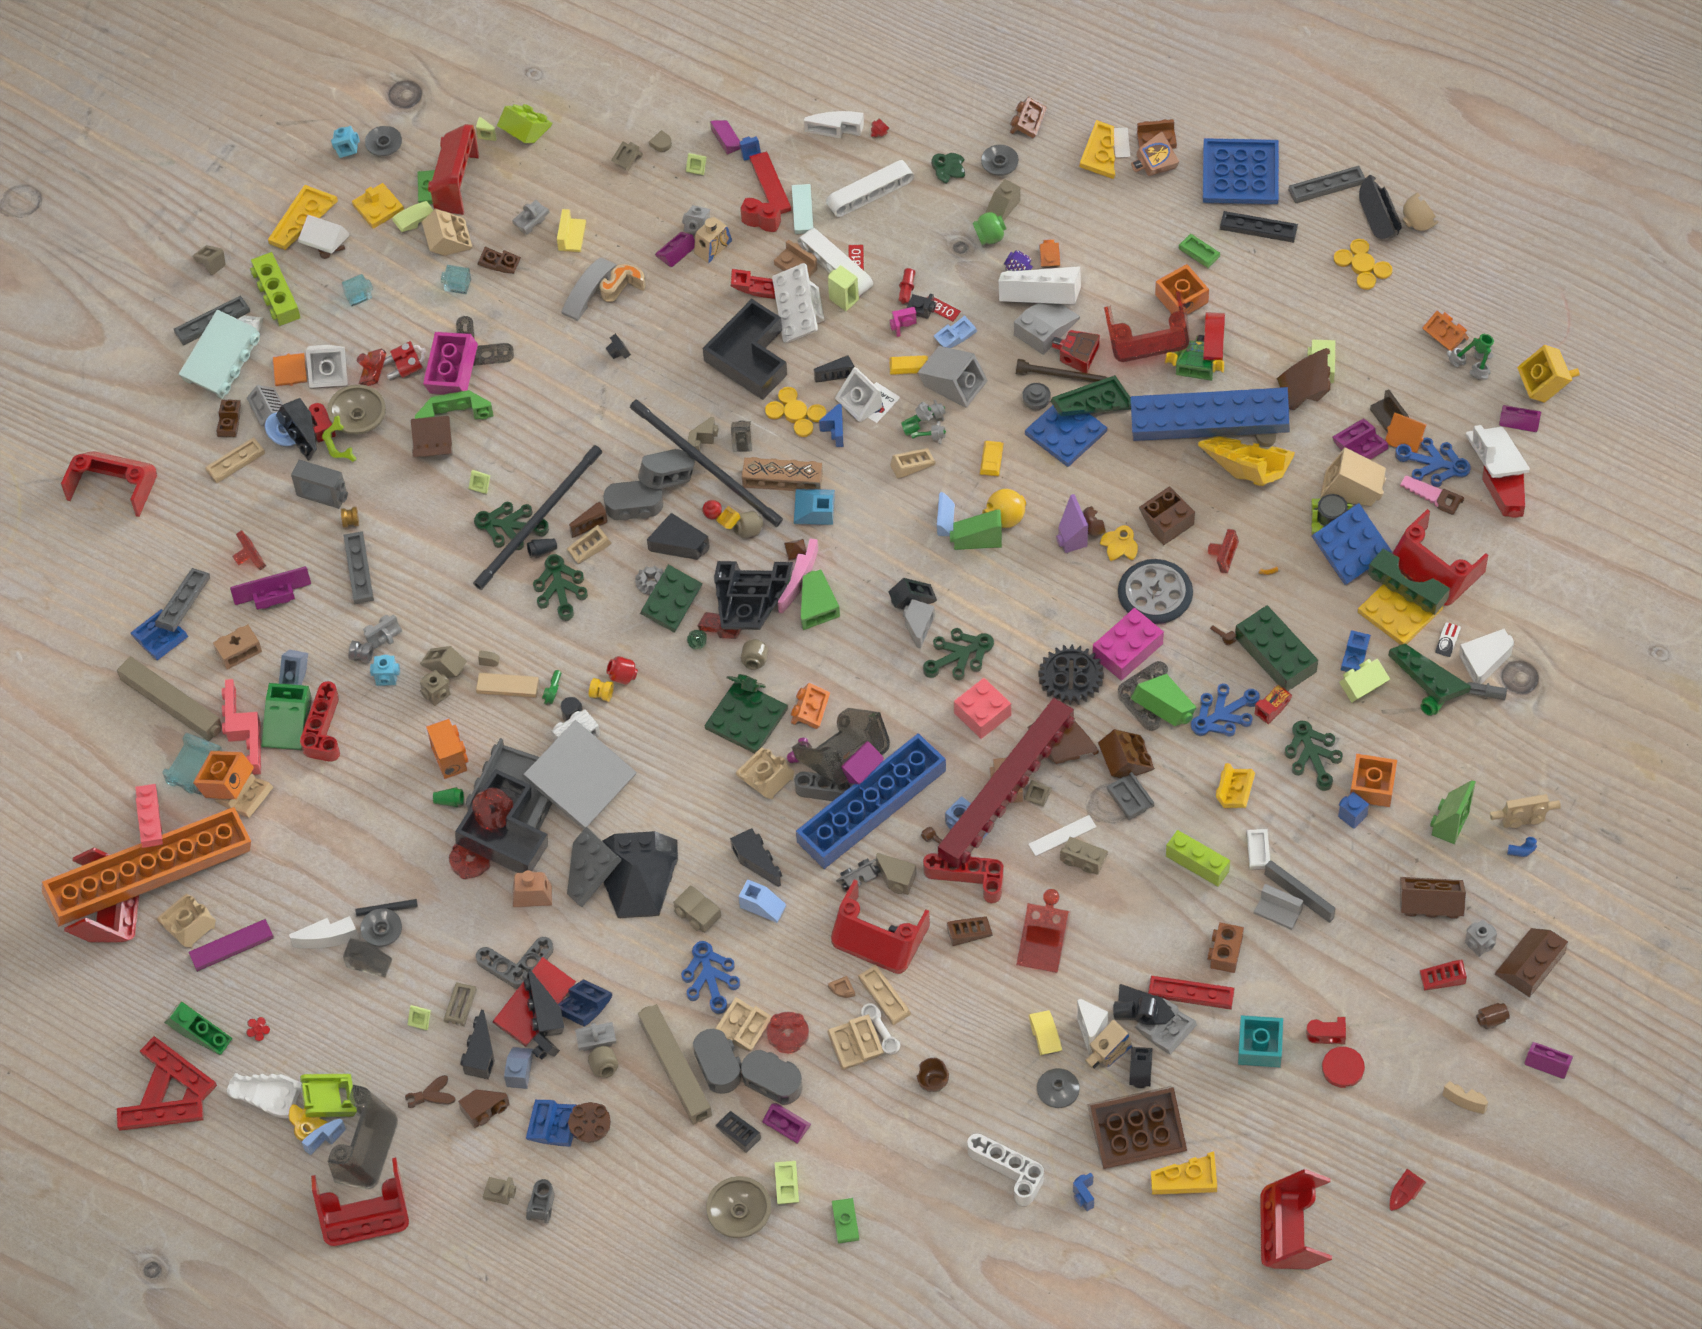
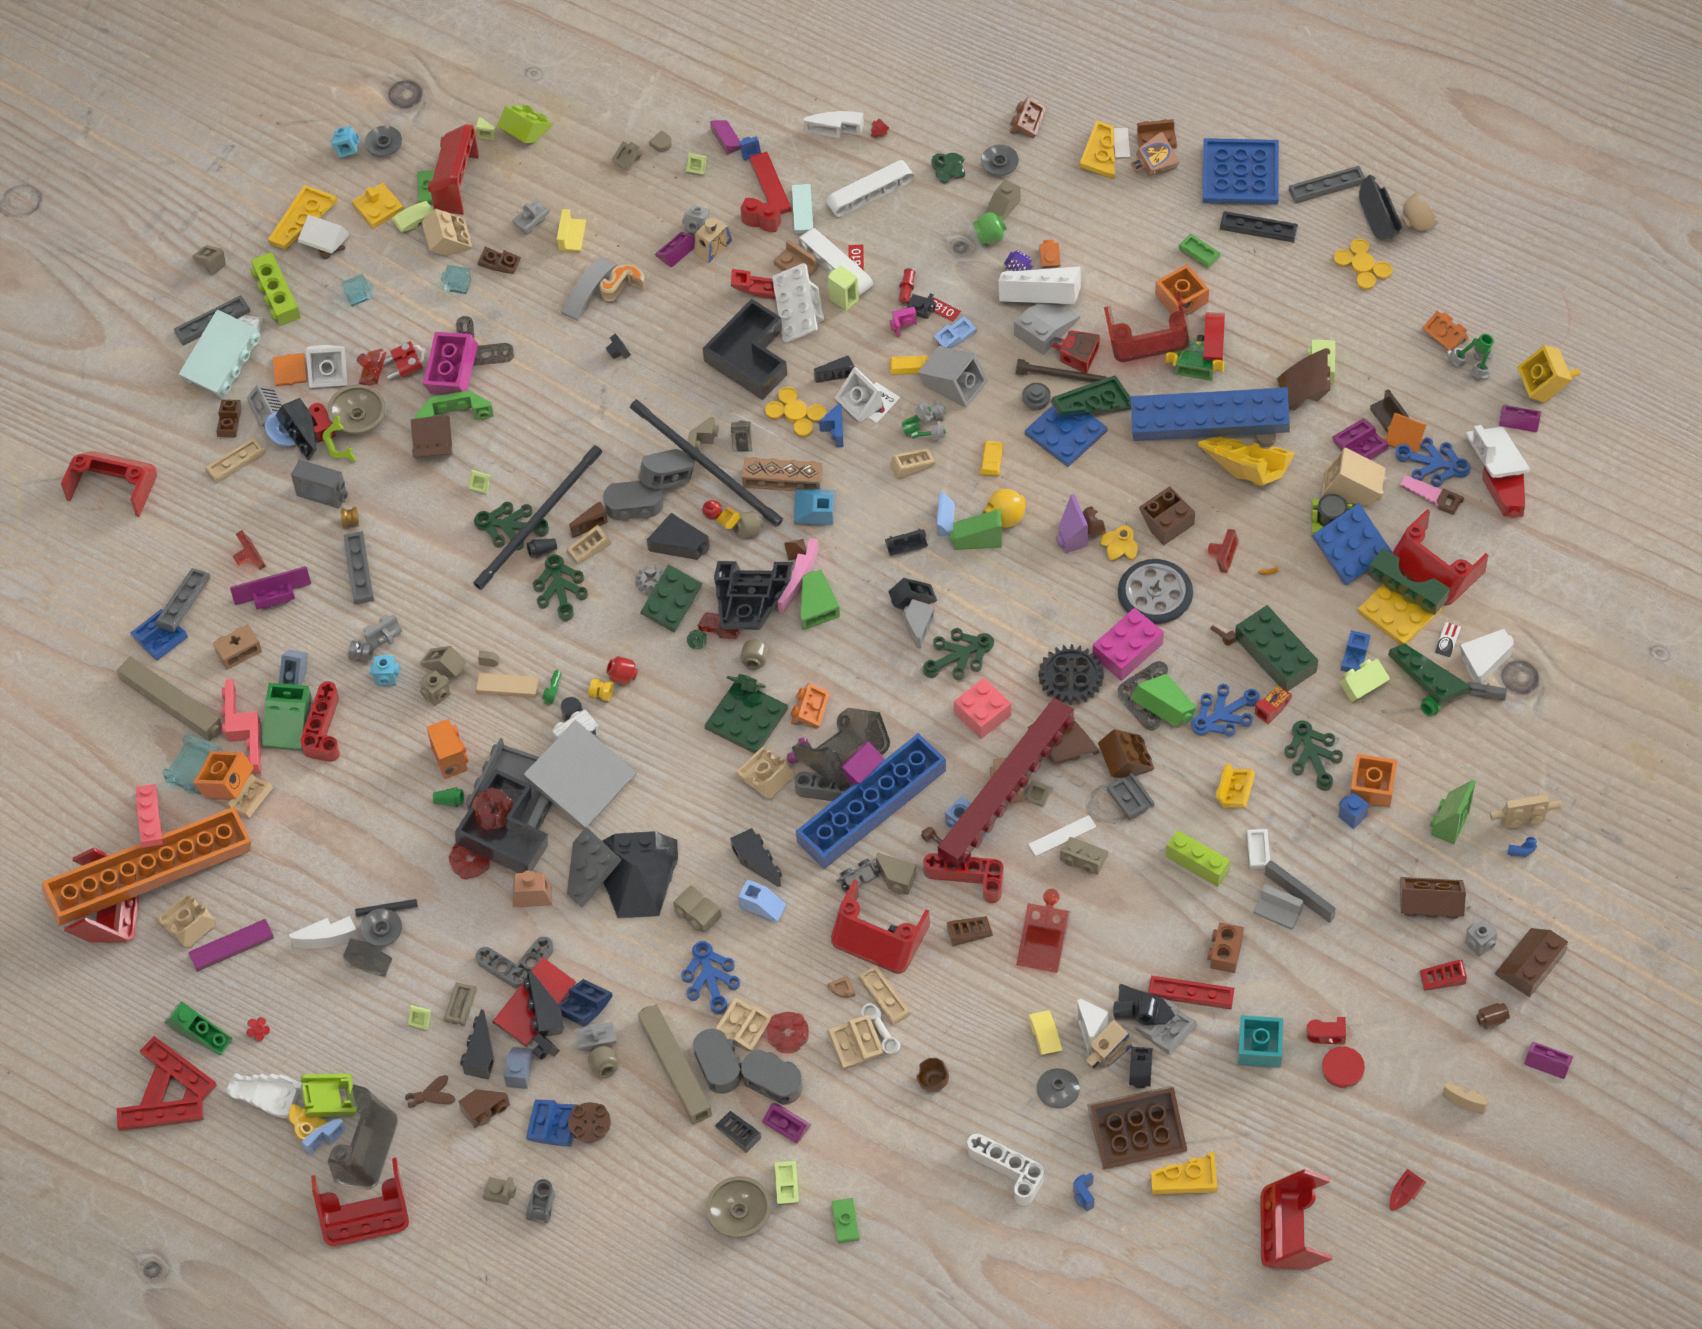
none -> black hinge [885,528,928,556]

